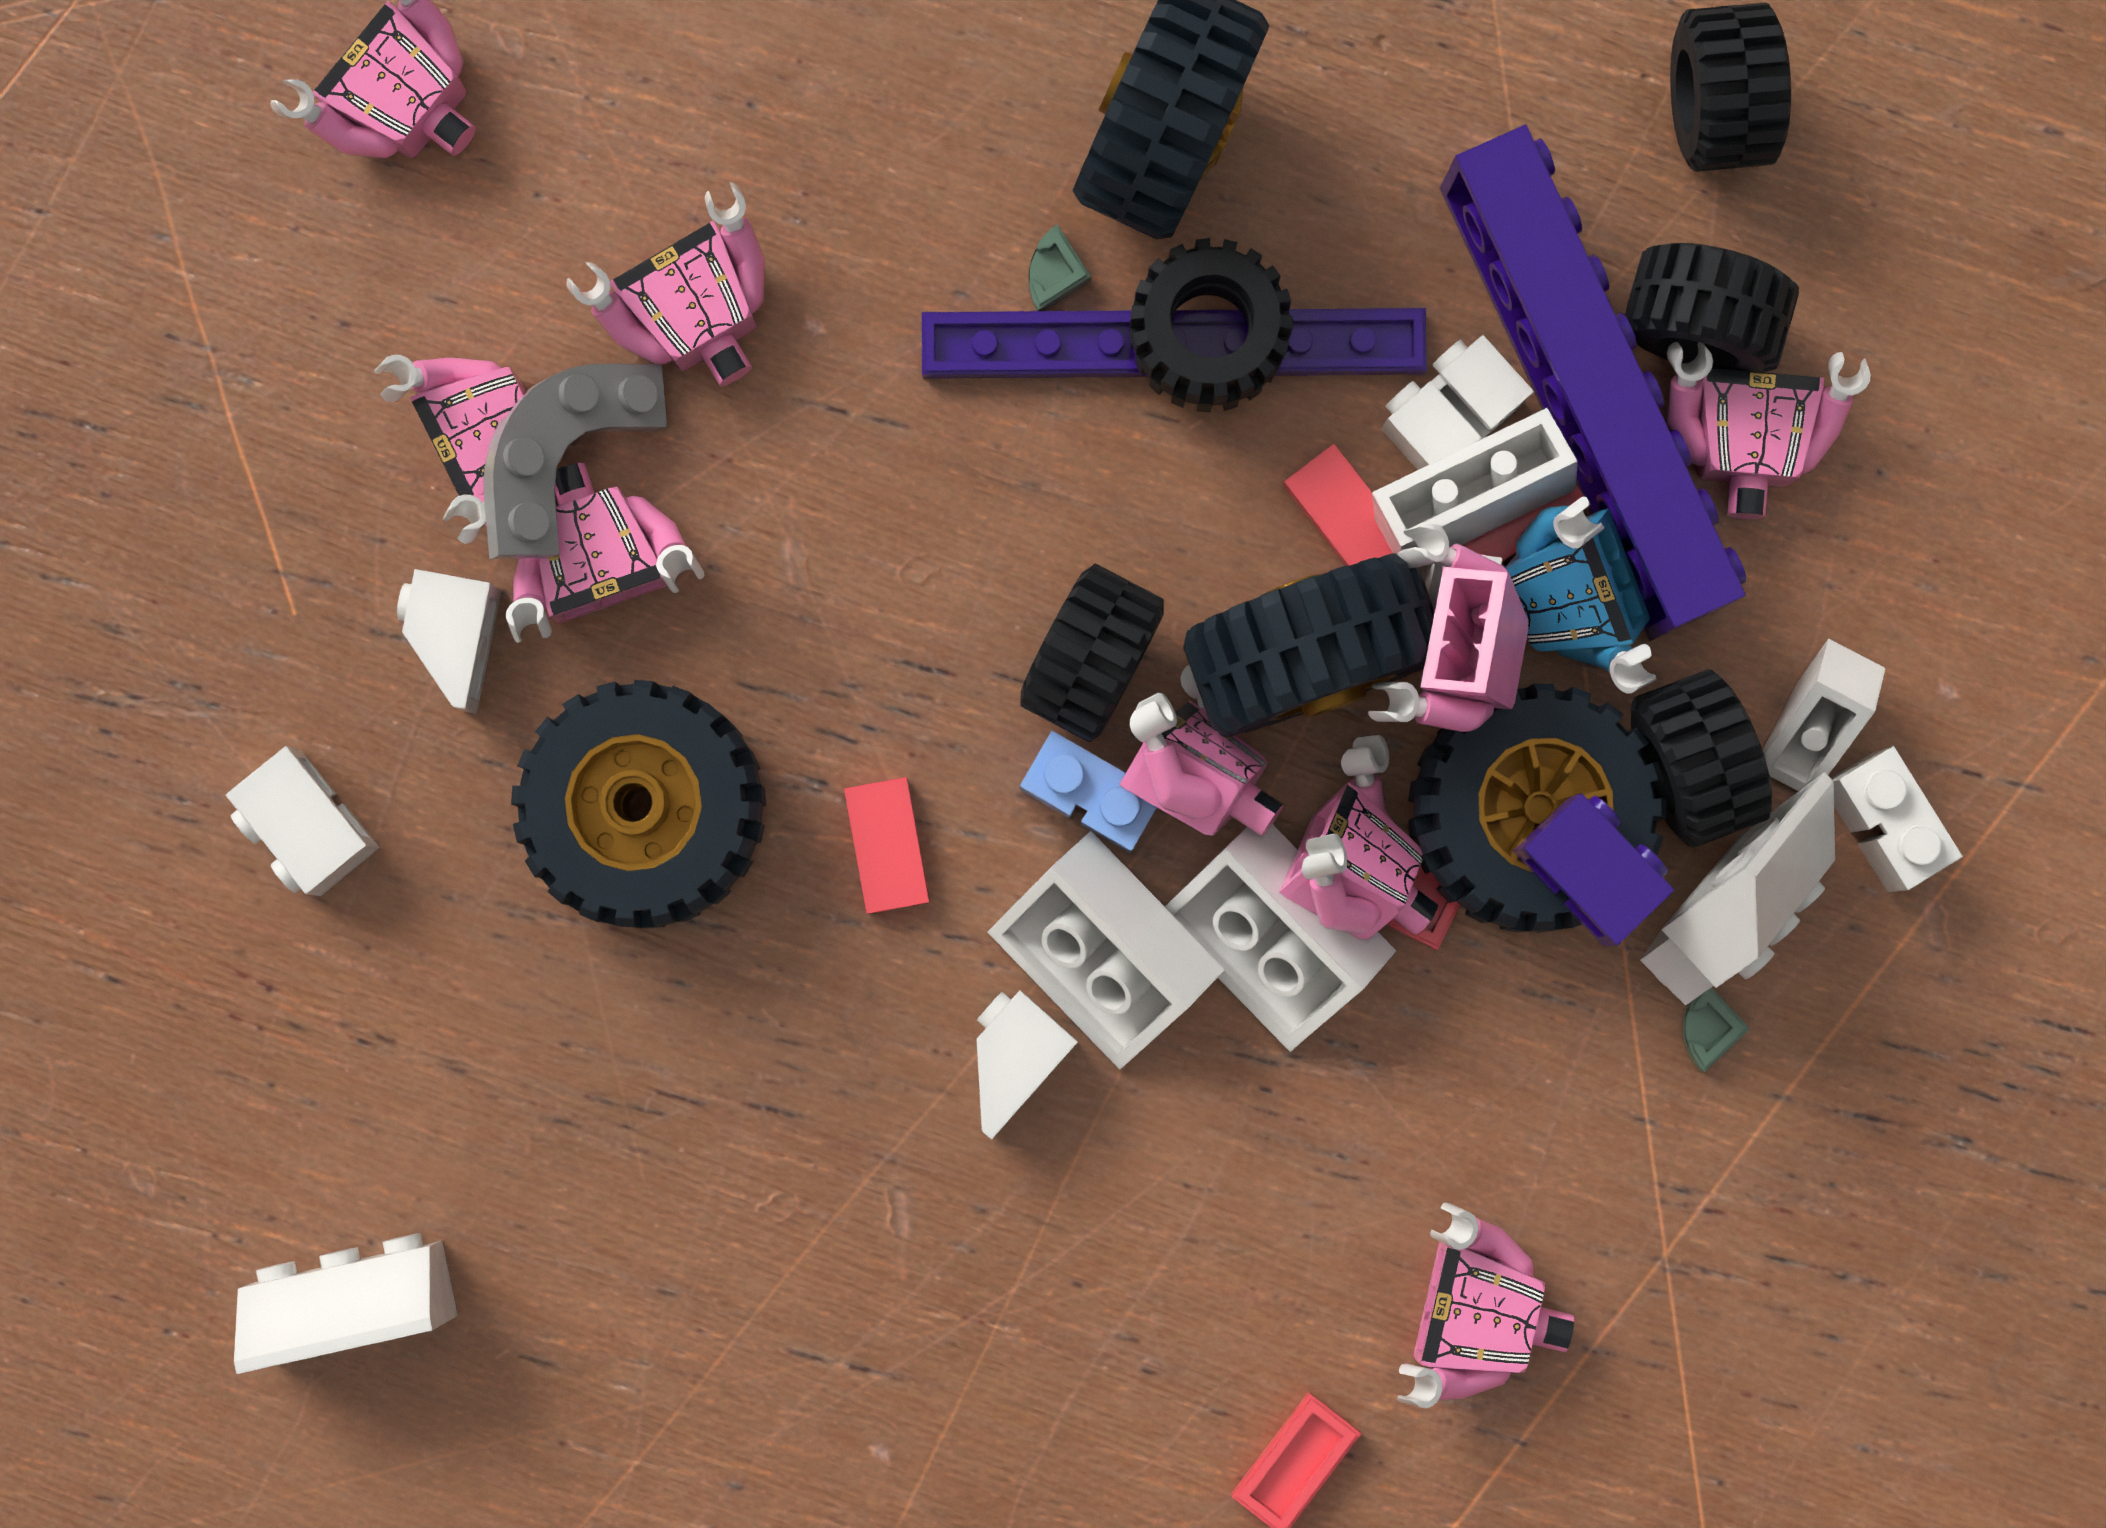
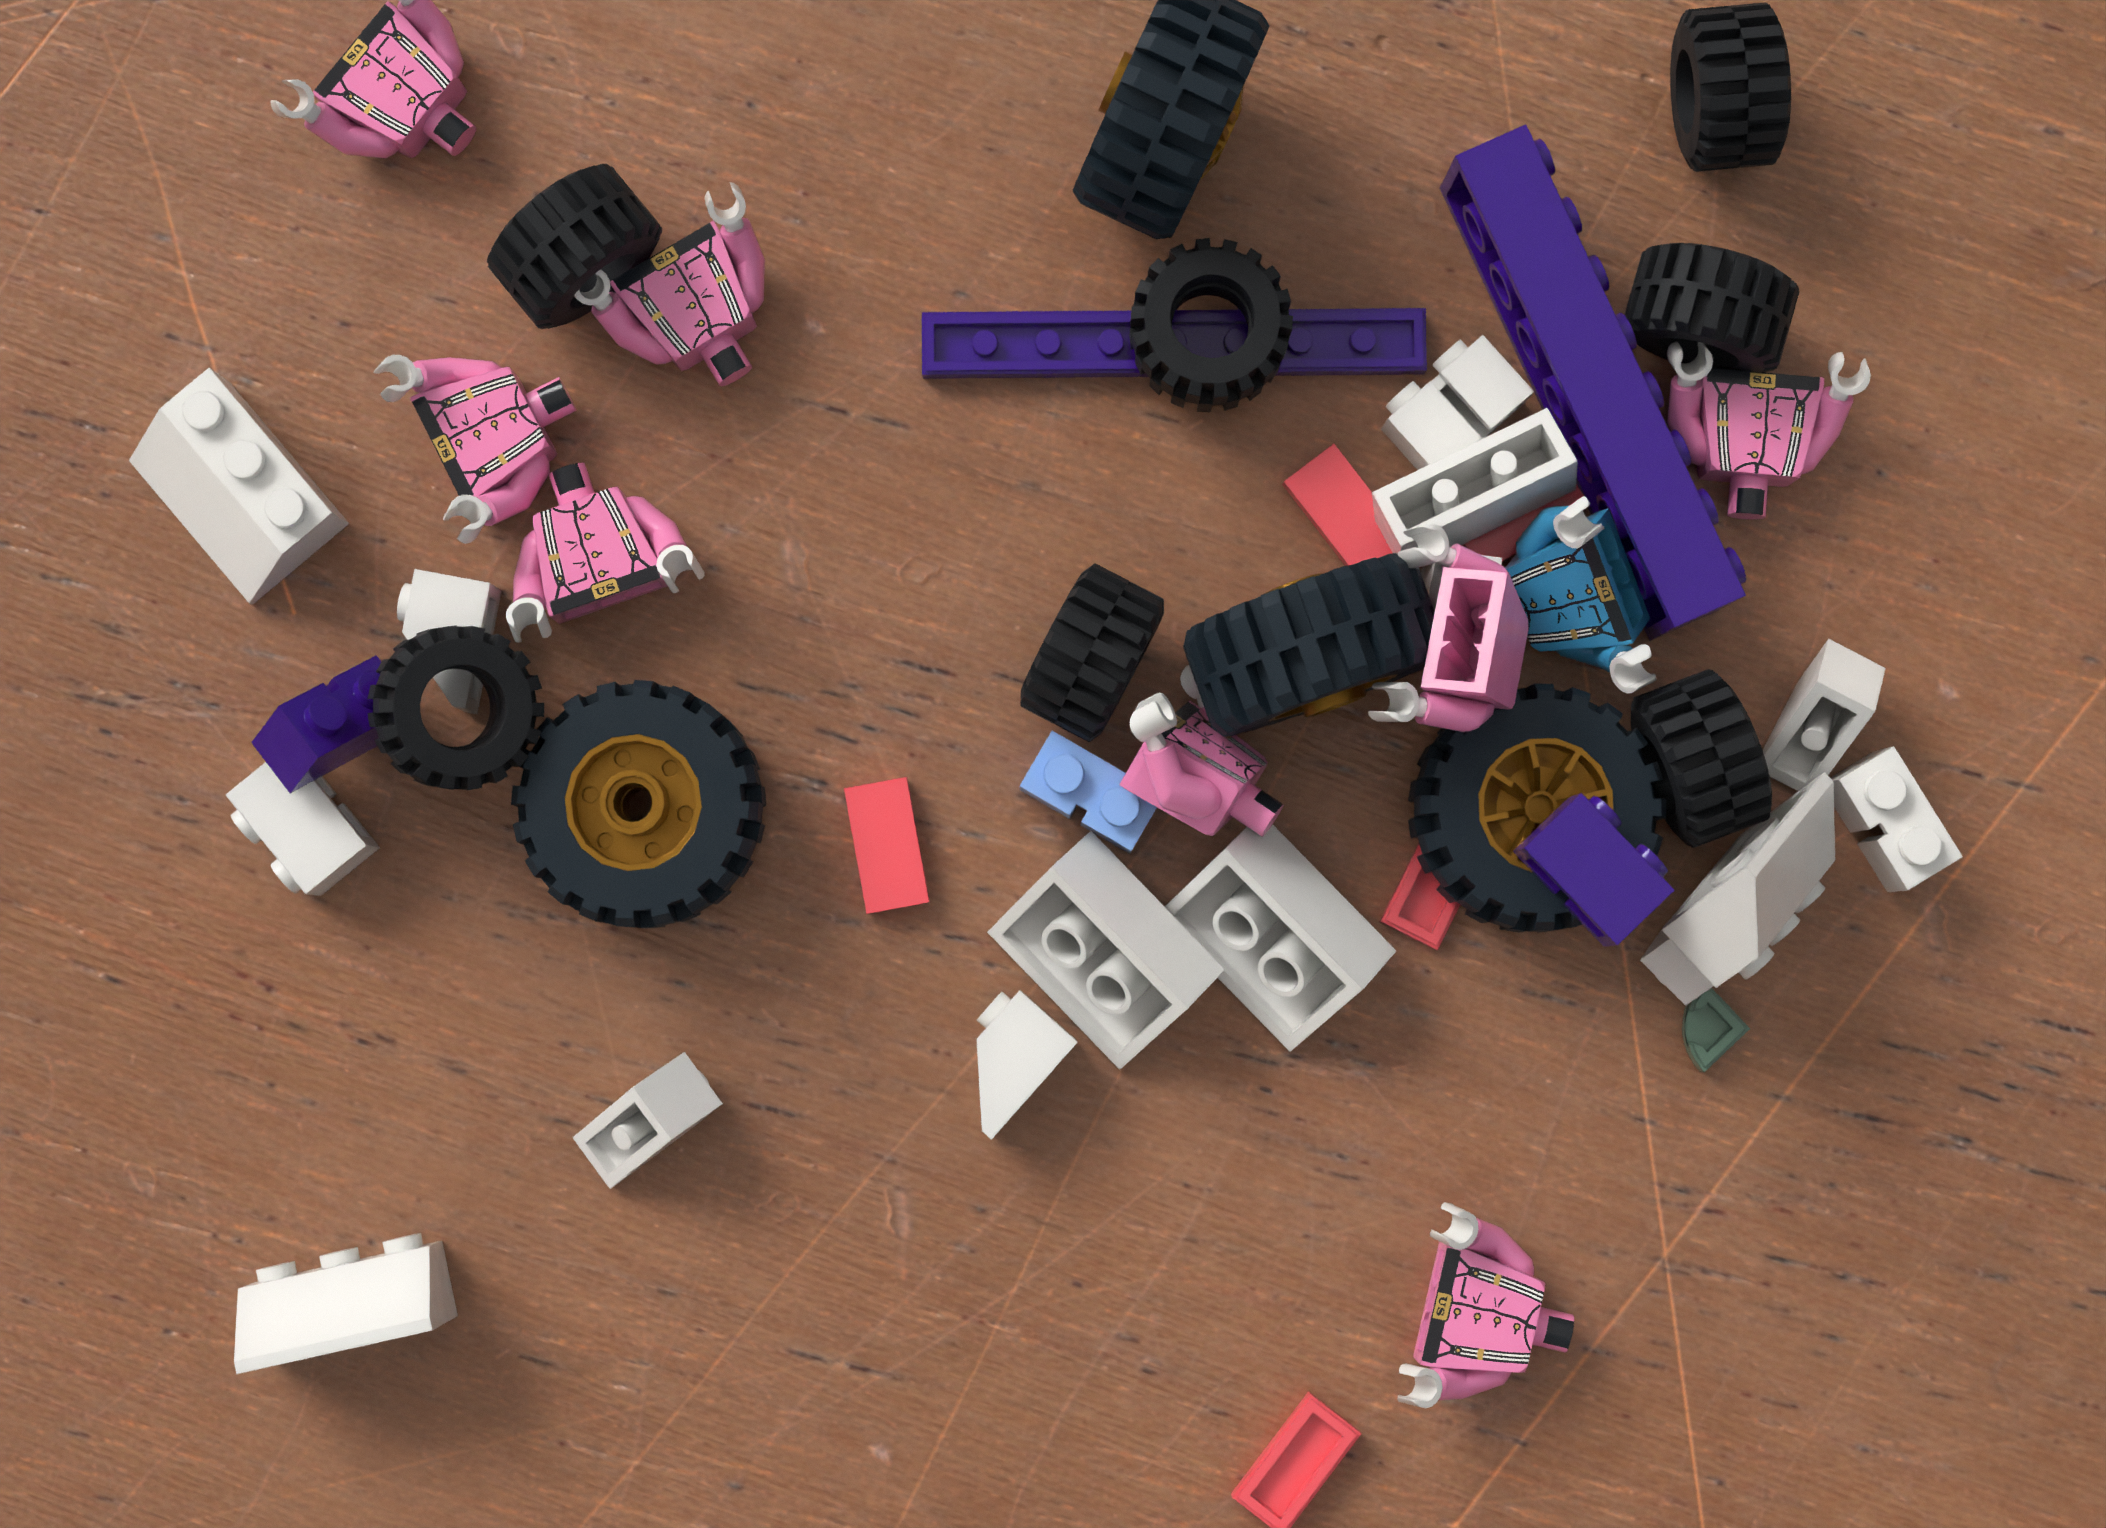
light grey plate [484,364,667,559] -> none
sand green tile [1029,224,1091,311] -> none
bright pink torso [1279,735,1438,939] -> none
none -> white slope [129,368,349,605]
none -> dark purple piece [251,655,381,794]
none -> black tyre [367,625,544,790]
none -> black tyre [487,164,662,329]
none -> white slope [573,1052,723,1189]

